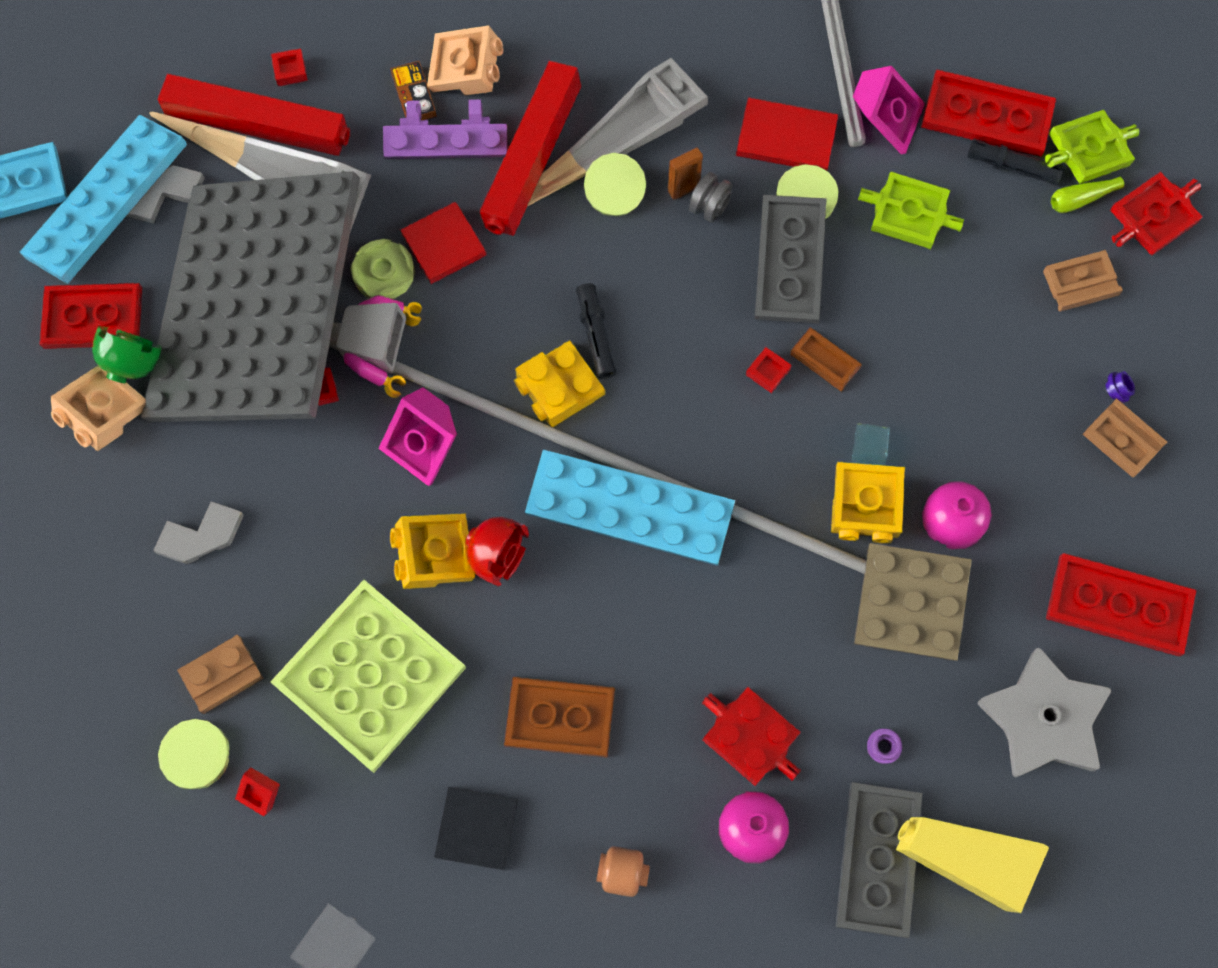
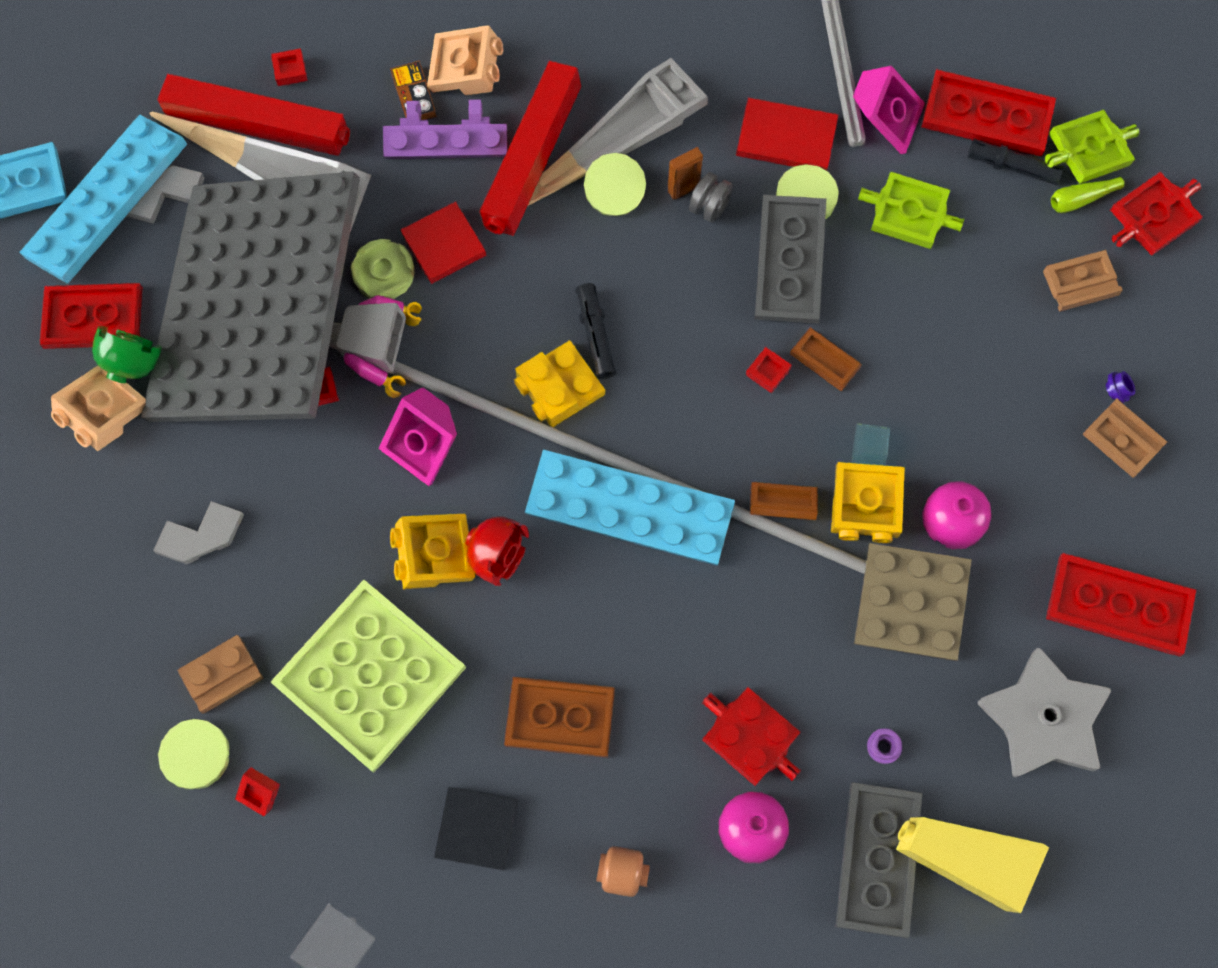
none -> dark orange tile [750,482,818,520]

